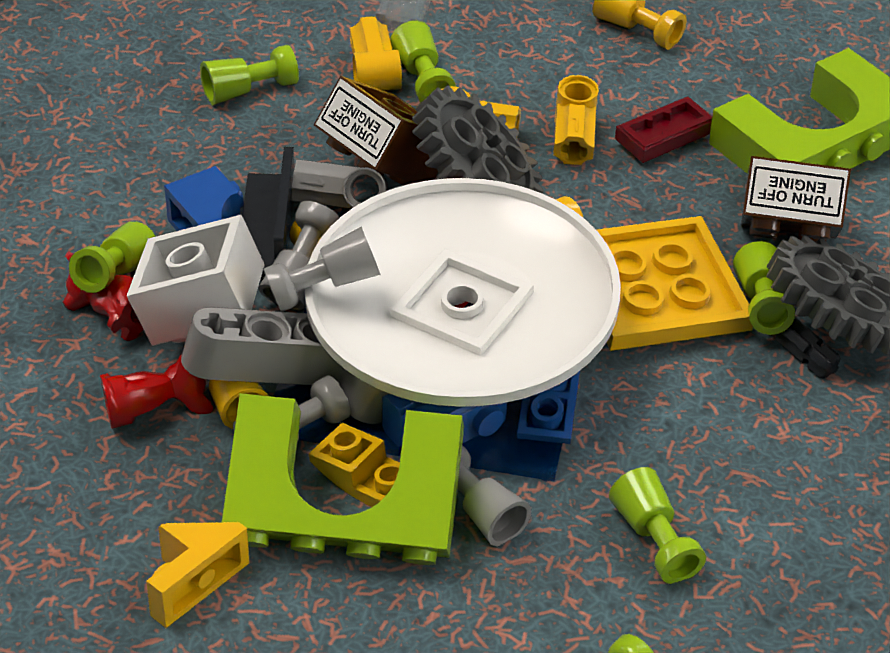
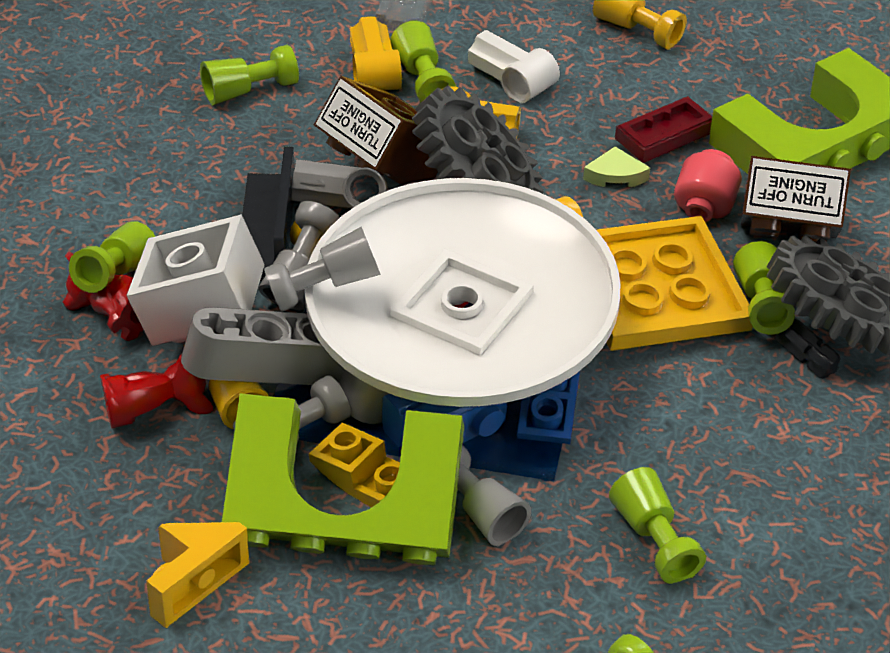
blue arch [164,166,244,231] -> none
yellow piece [553,75,599,165] -> none
none -> white piece [468,30,560,103]
none -> yellowish green tile [583,147,650,187]
none -> coral head [674,149,742,222]

